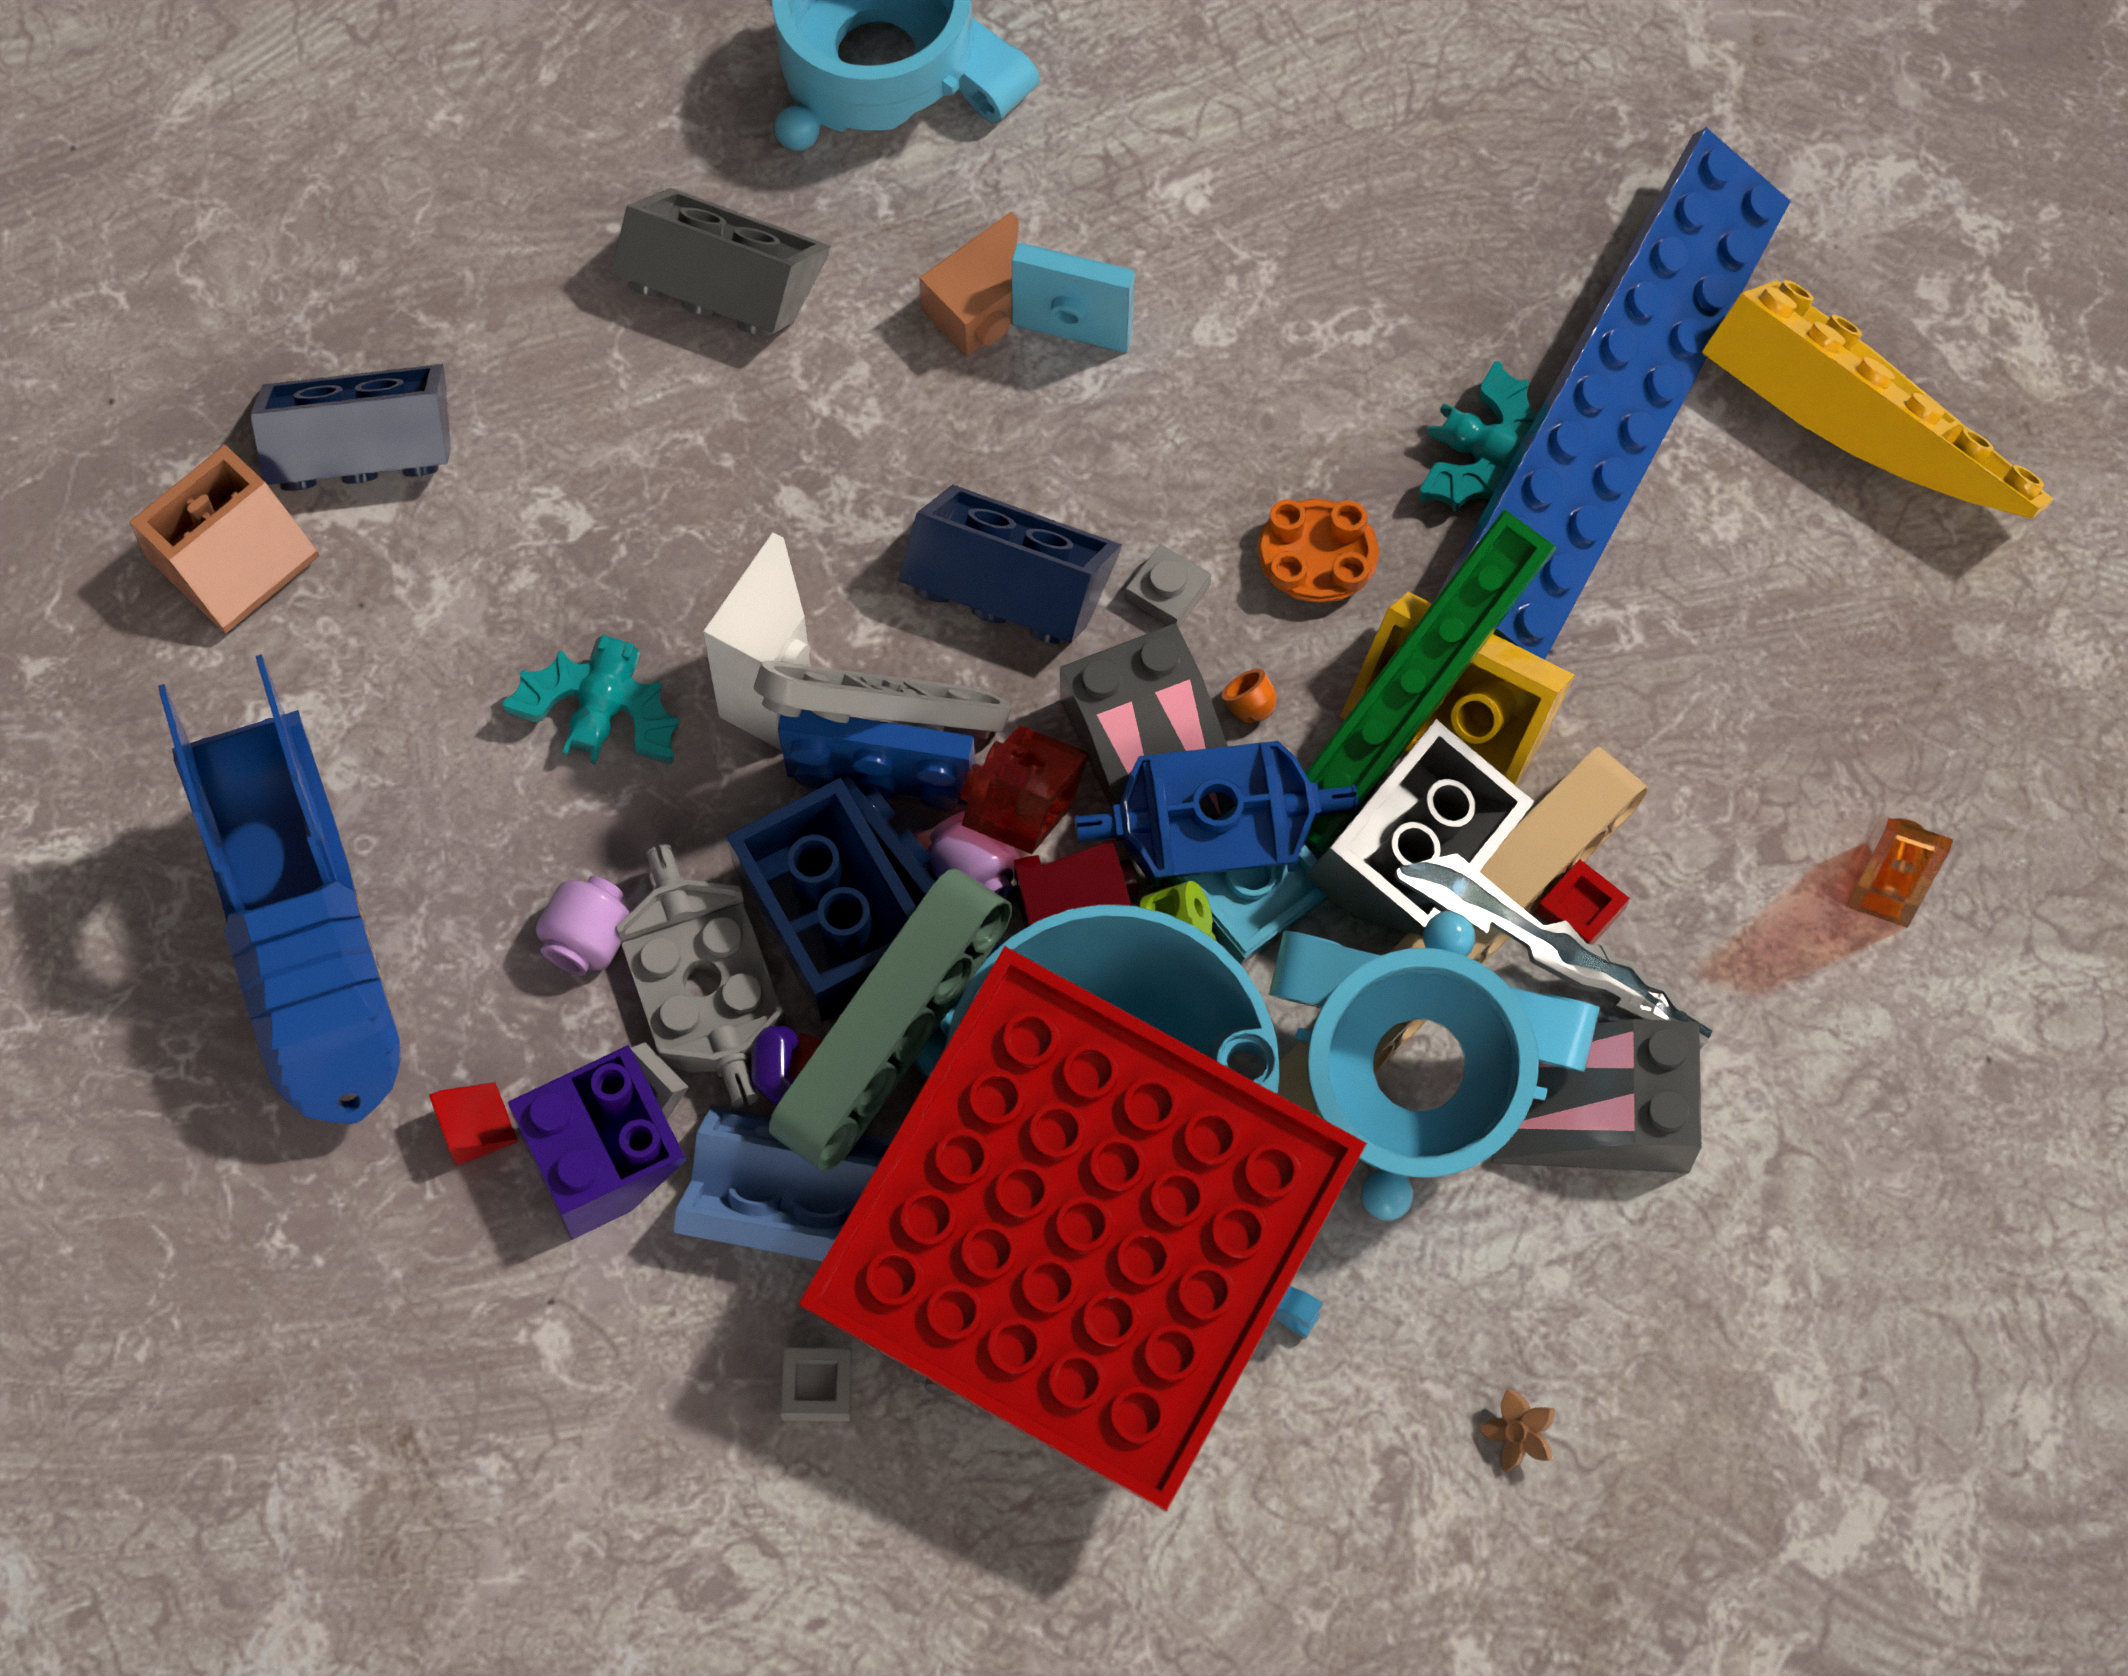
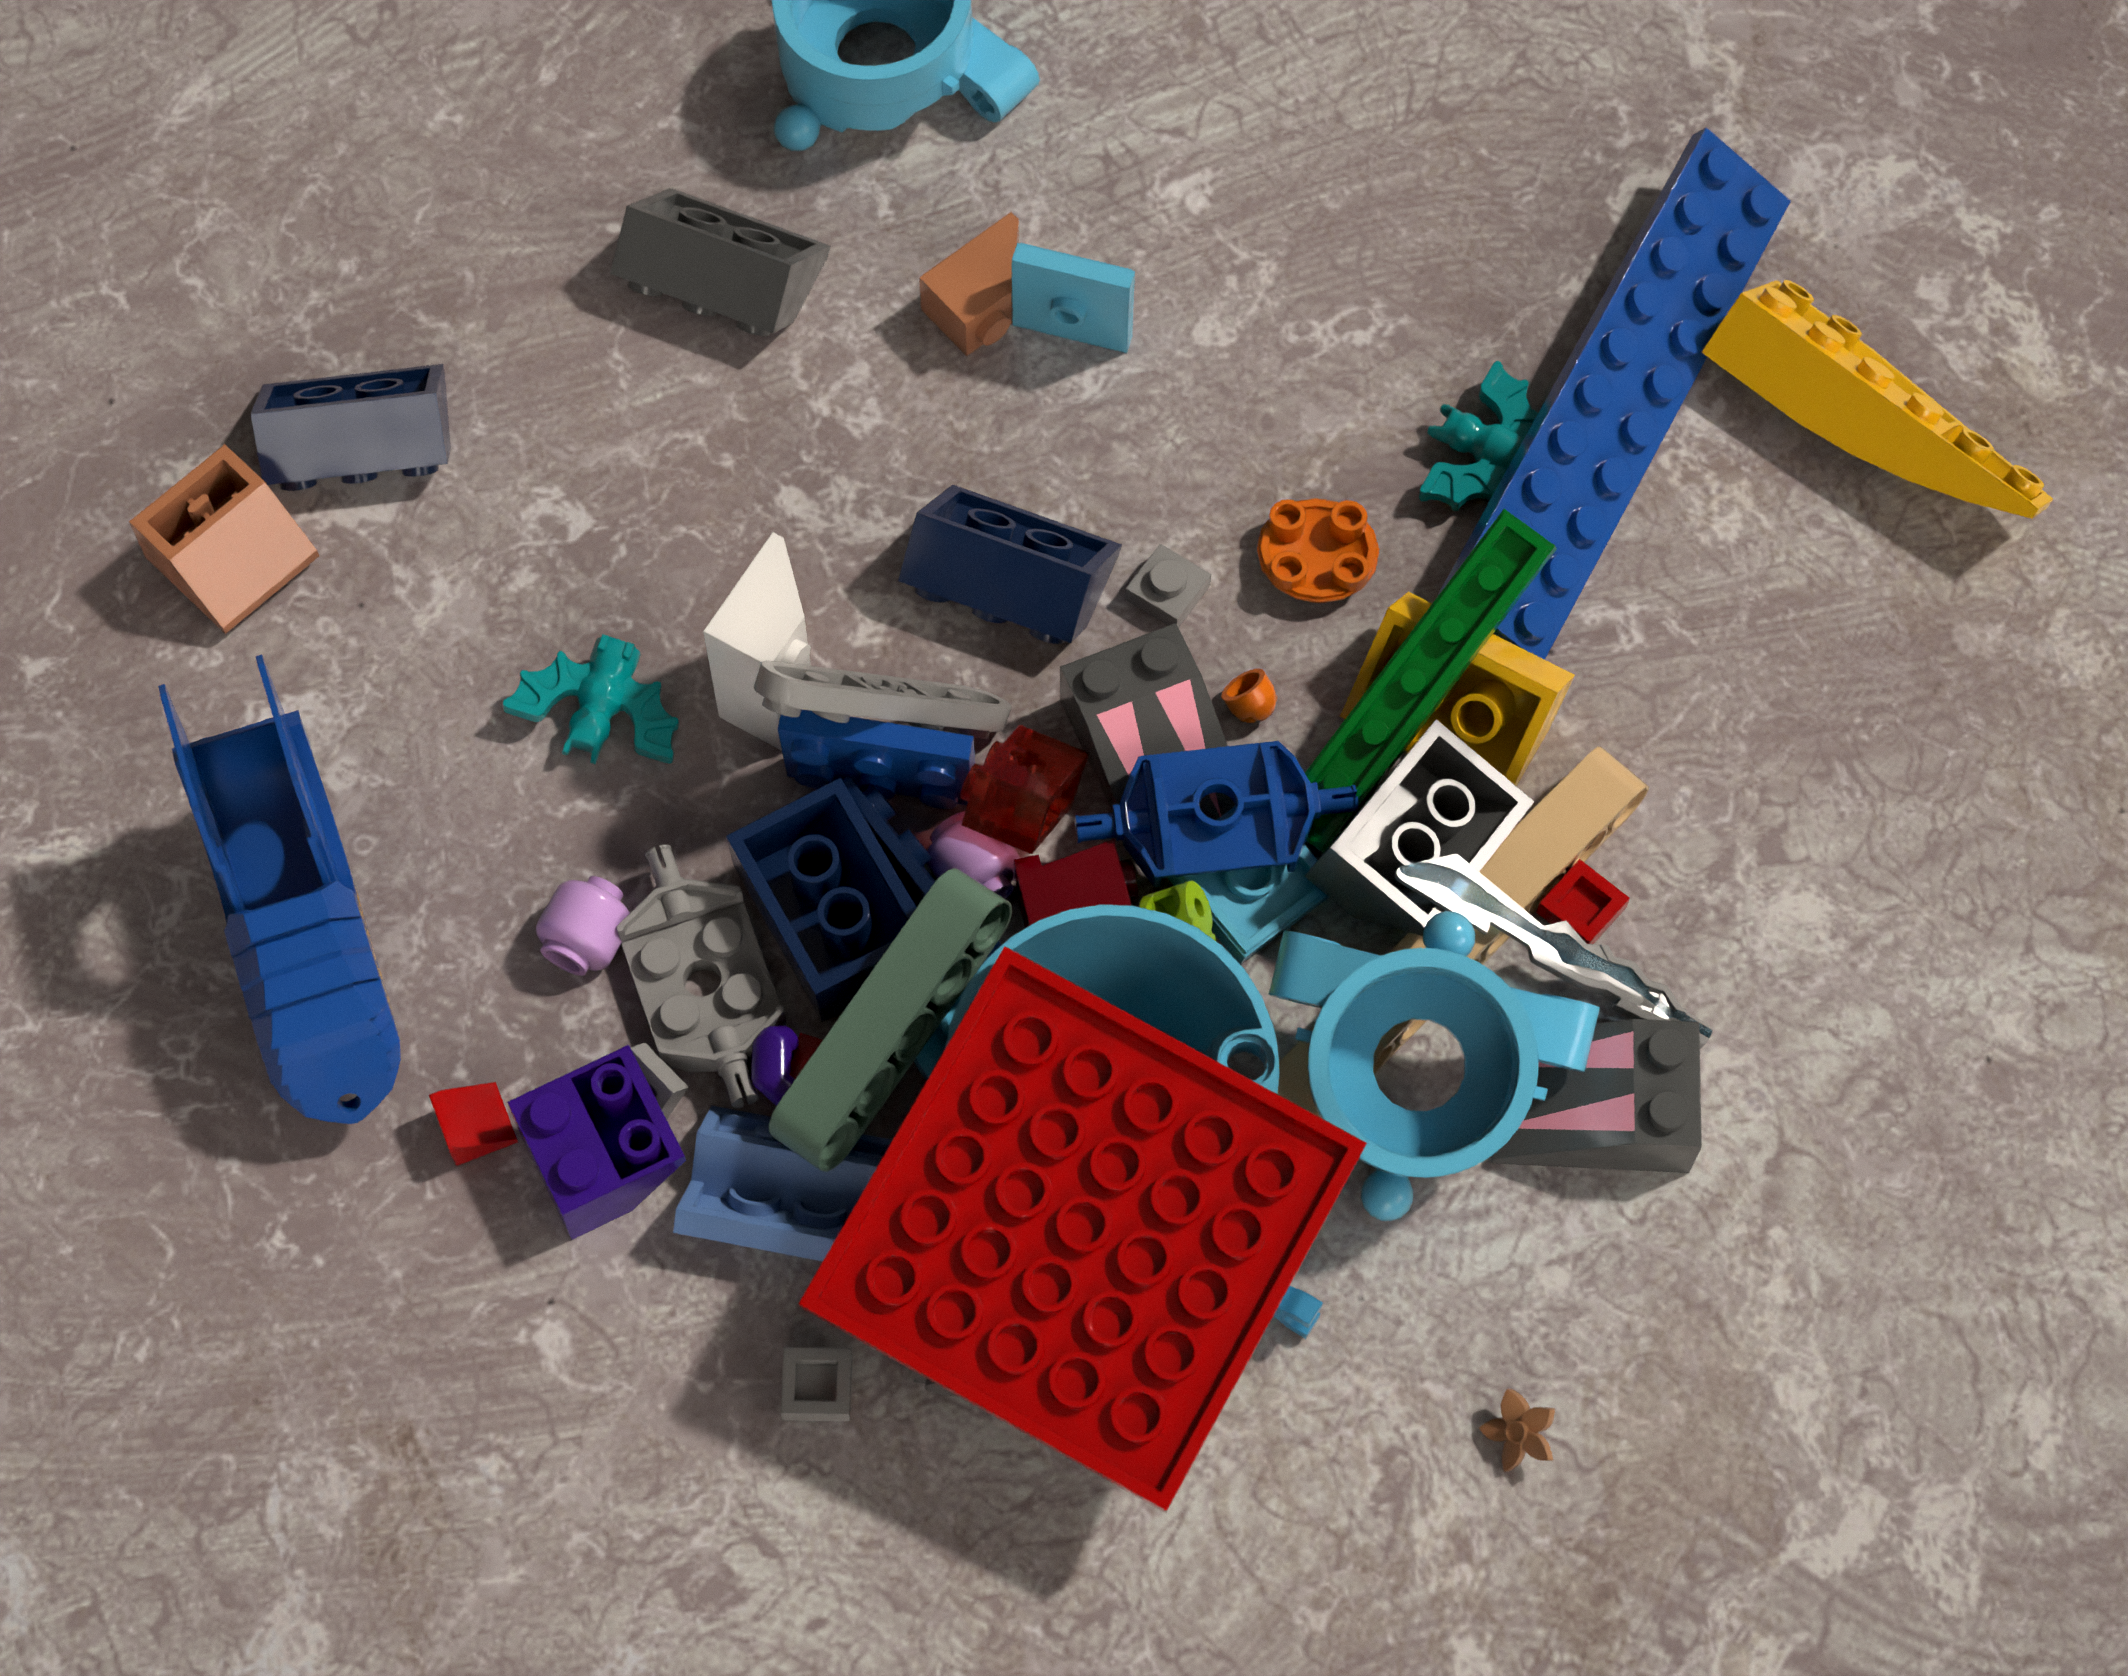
clear orange slope [1846,816,1953,928] -> none

